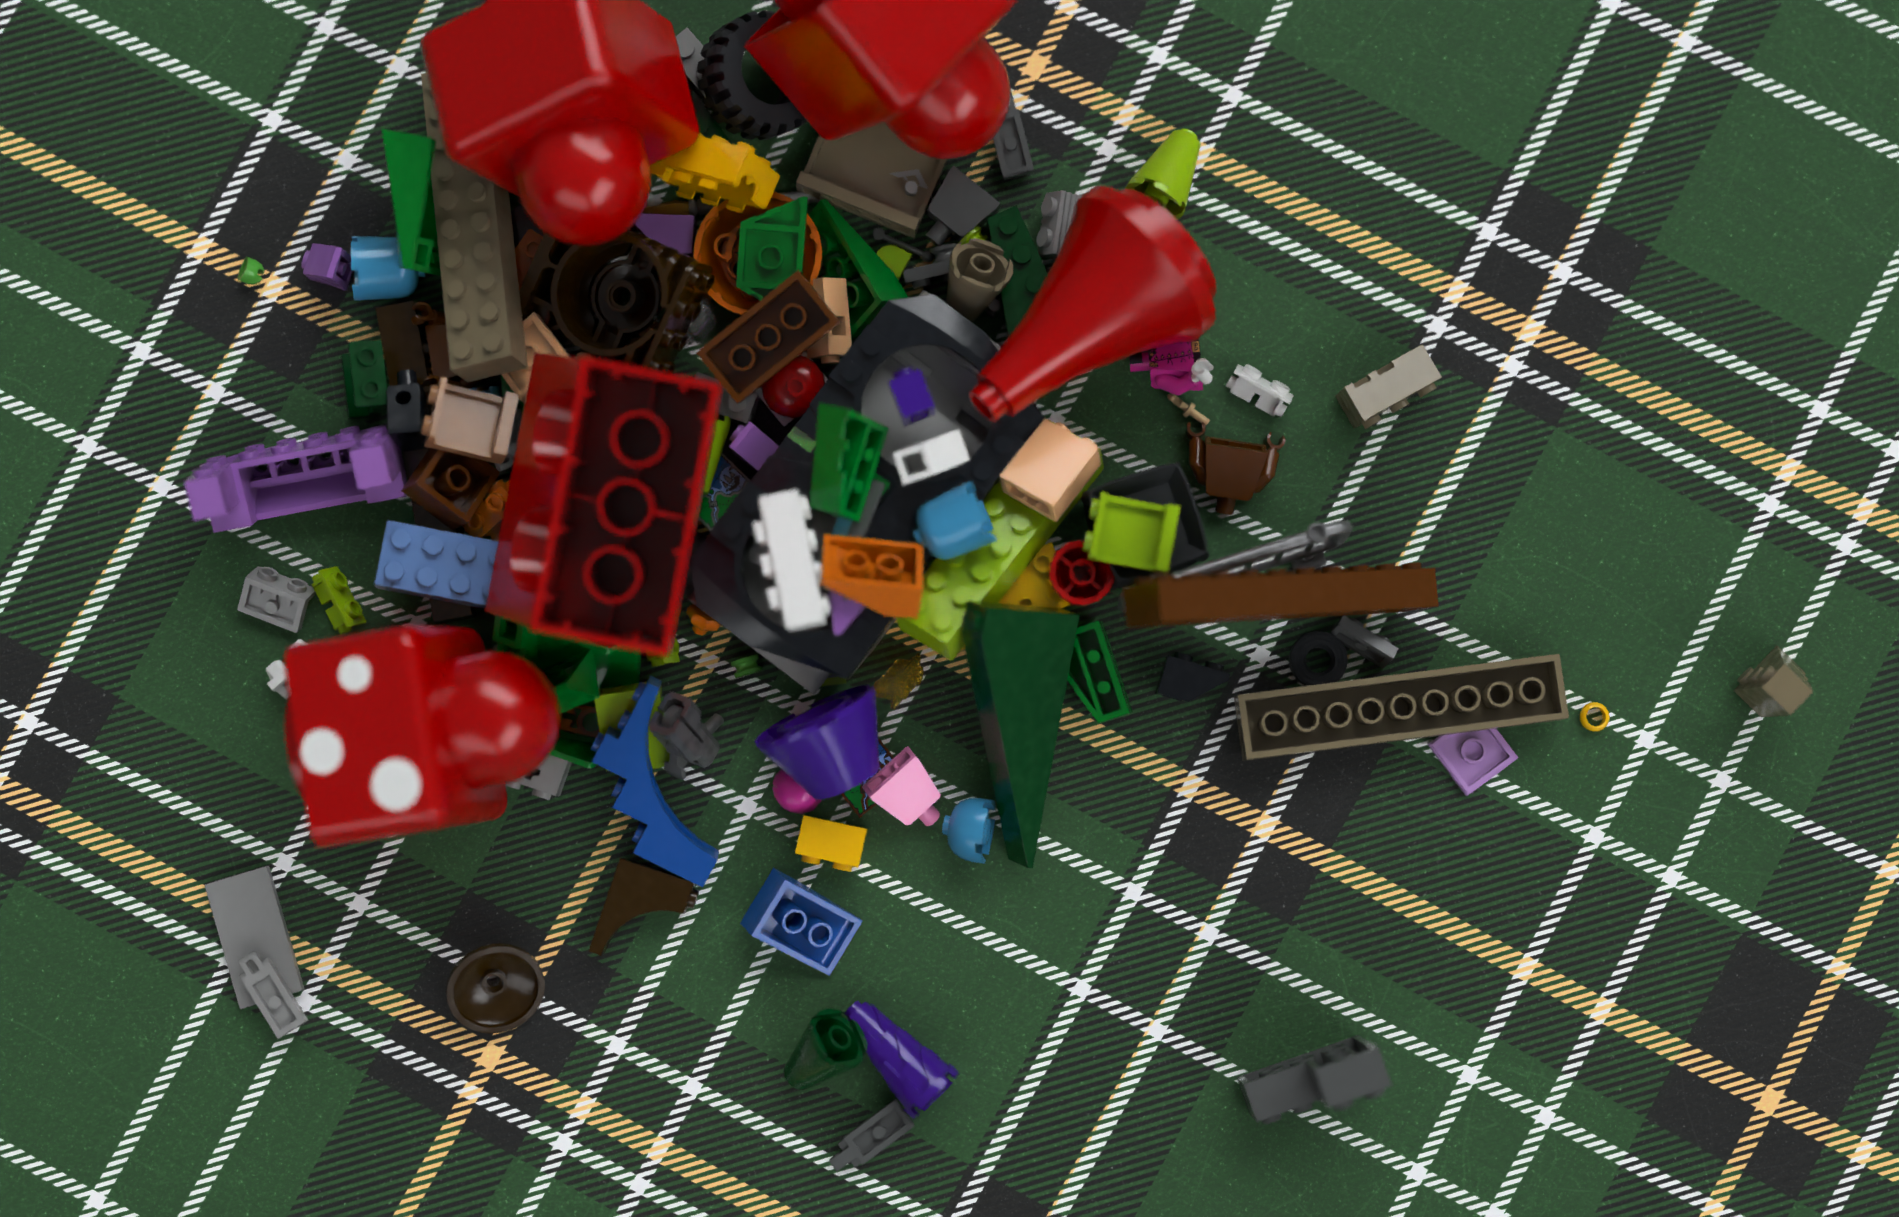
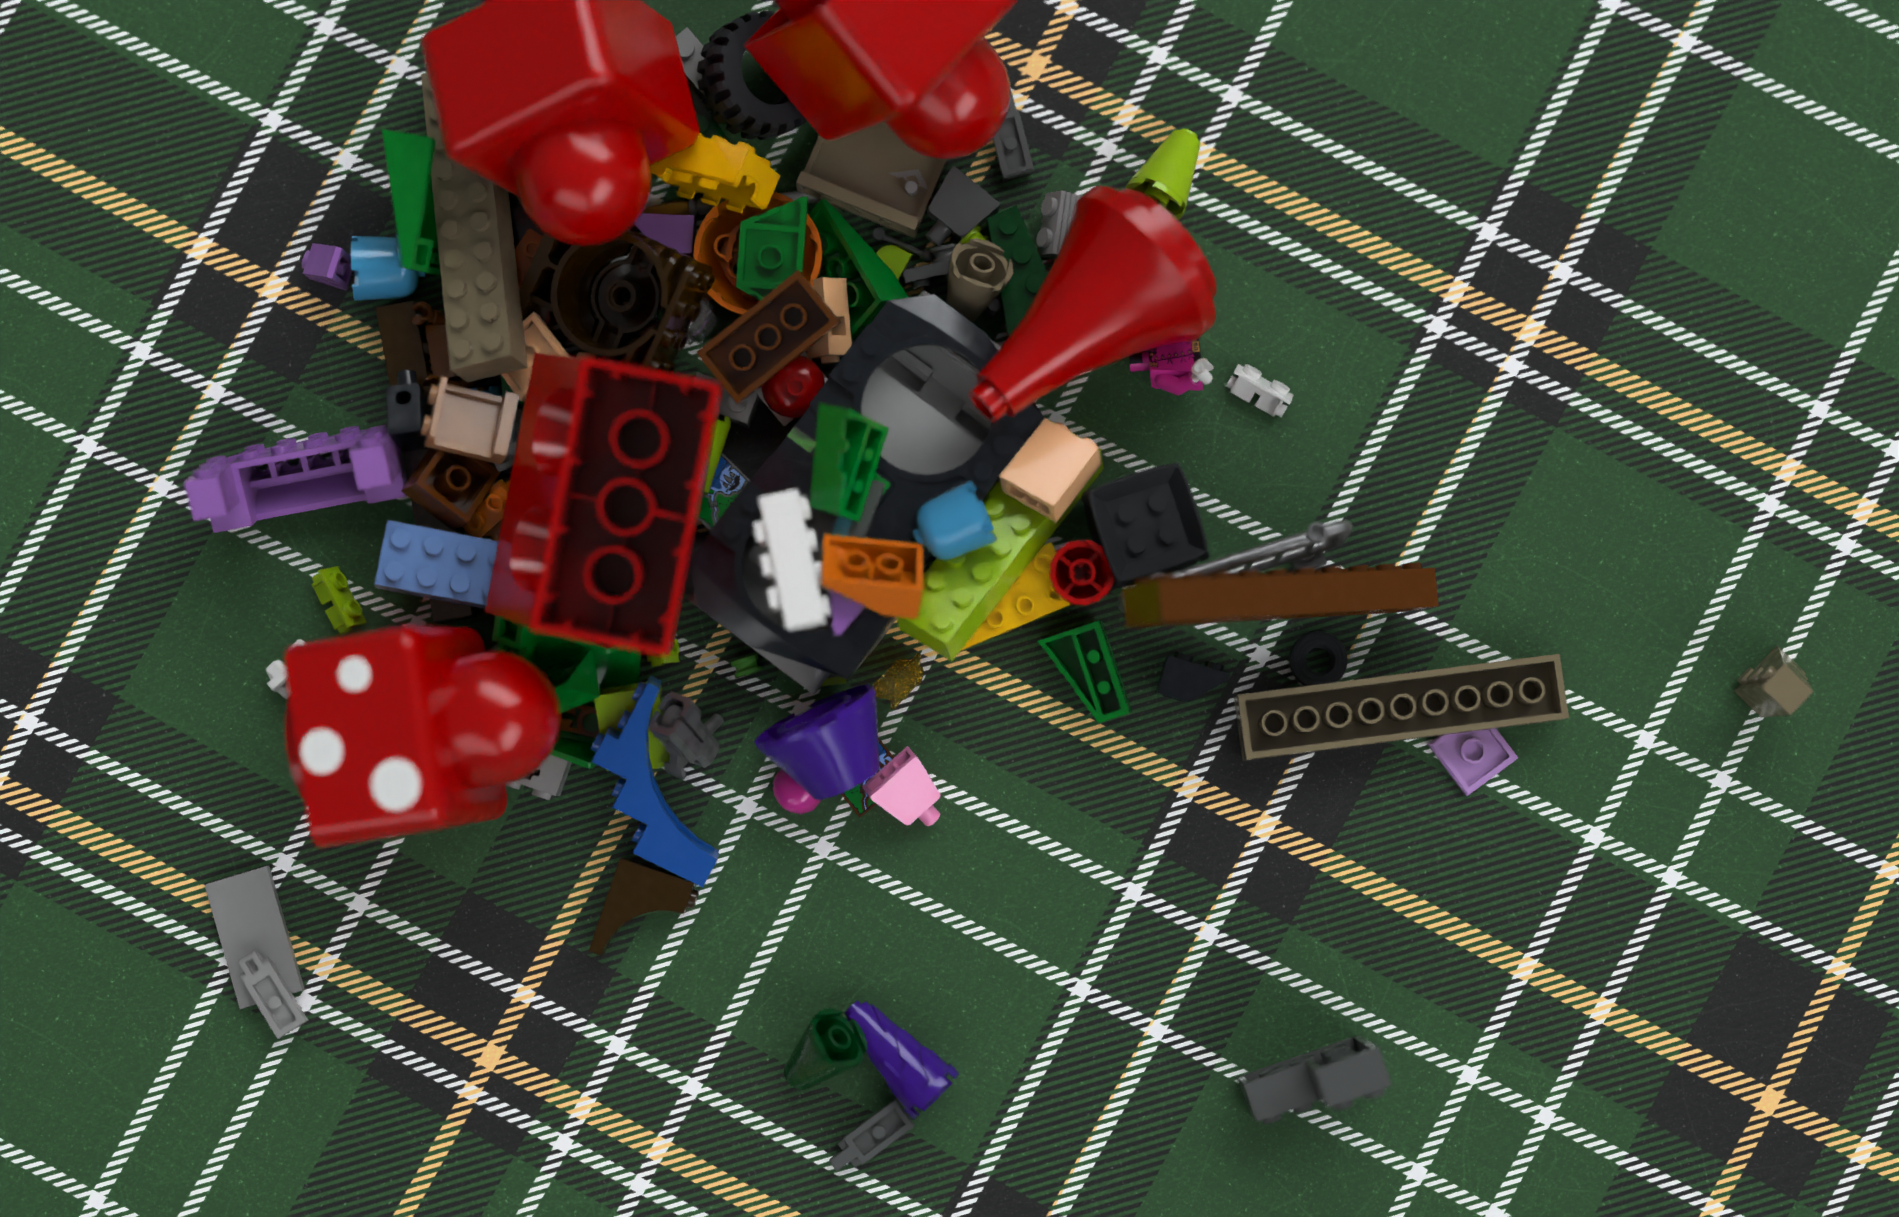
light grey bracket [237,566,316,633] -> none
bright green hinge [238,257,265,285] -> none
dark green panel [341,340,387,419] -> none
dark brown dish [446,944,545,1033] -> none
orange piece [686,604,722,636] -> none
medium lavender slope [729,421,779,472] -> none
blue slope [740,868,862,976] -> none
yellow brick [795,815,867,872] -> none
dark purple brick [889,367,935,427] -> none
white slope [893,428,970,485] -> none
dark azure cylinder [942,798,996,863] -> none
dark green slope [961,601,1079,868] -> none
lime panel [1083,492,1180,574] -> none
tan hand [1167,393,1210,426] -> none
reddish brown torso [1186,422,1286,515] -> none
dark grey plate [1330,616,1399,669] -> none
wedge [1335,344,1442,429] -> none
yellow piece [1580,702,1610,732] -> none

